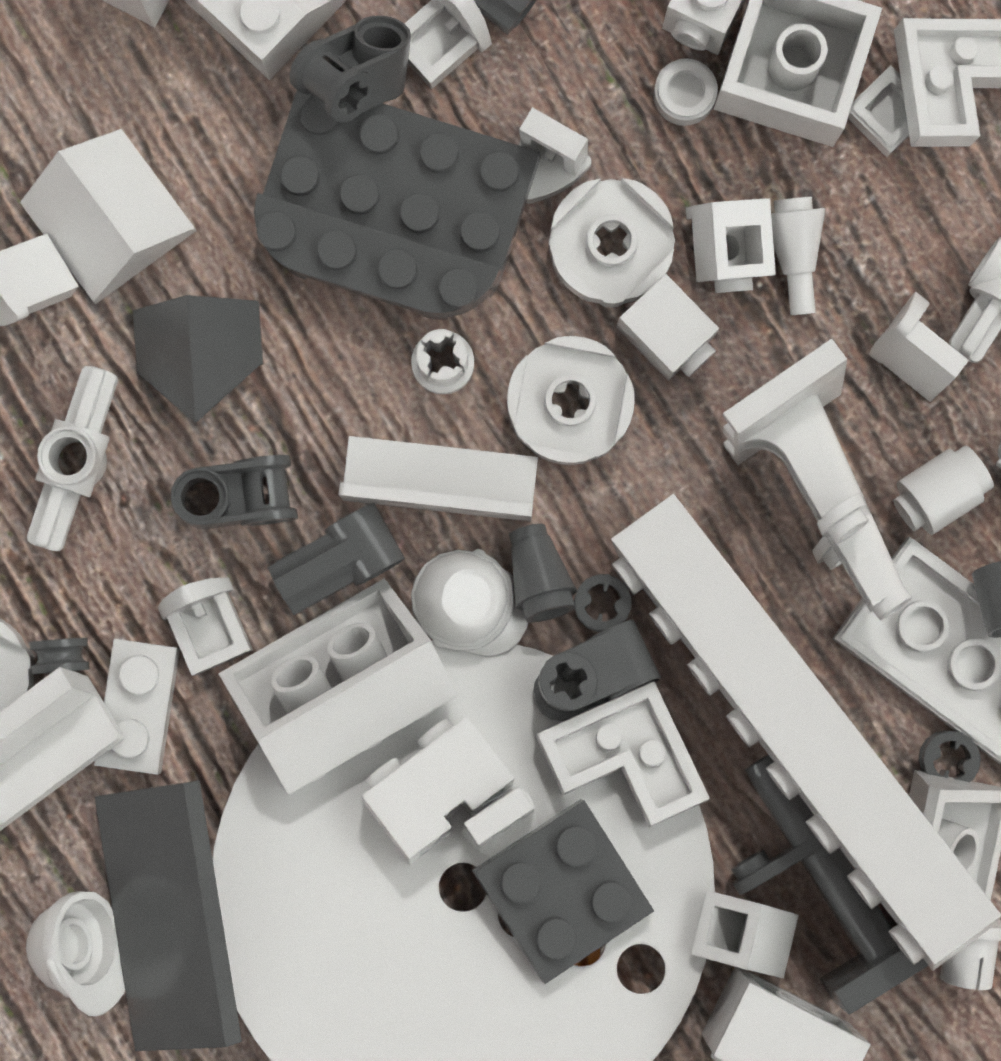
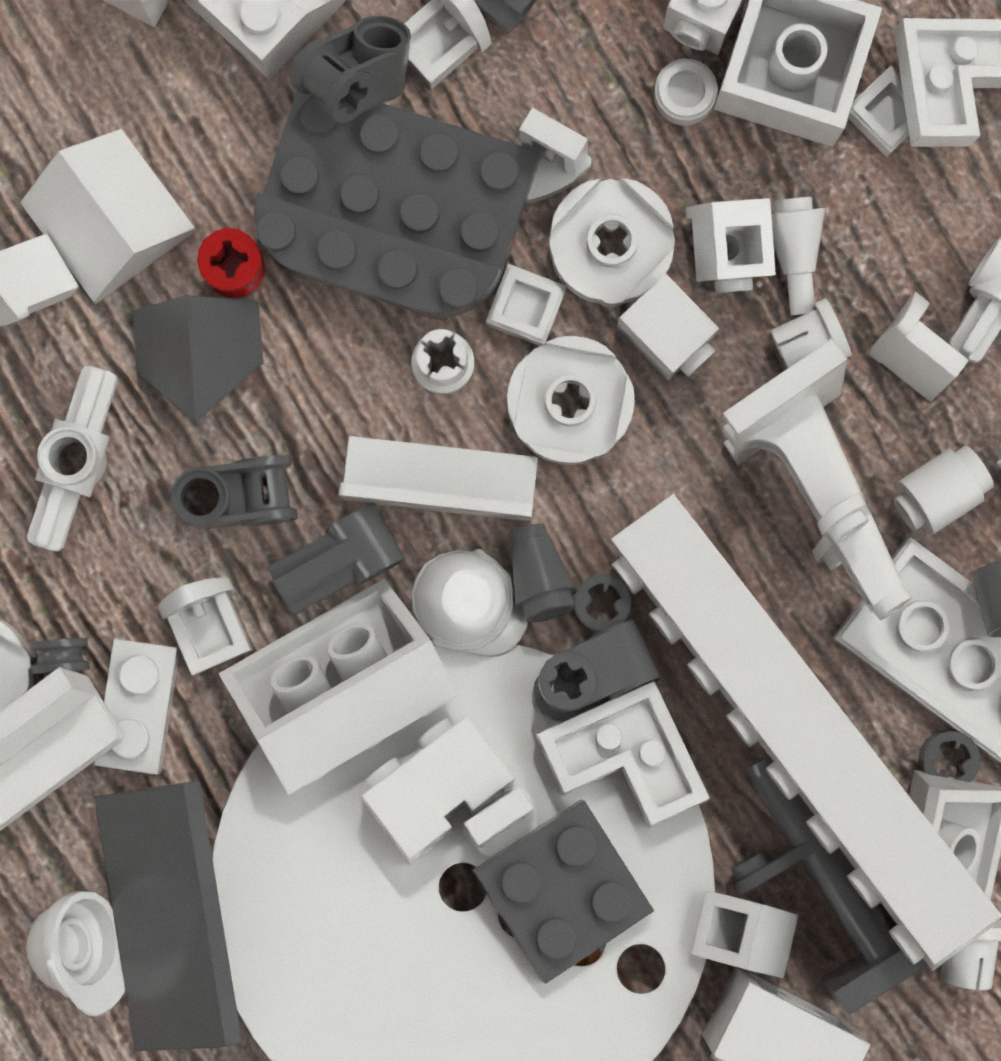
none -> red wheel [197,228,266,299]
none -> white tile [486,264,567,346]
none -> white bush [770,298,852,369]

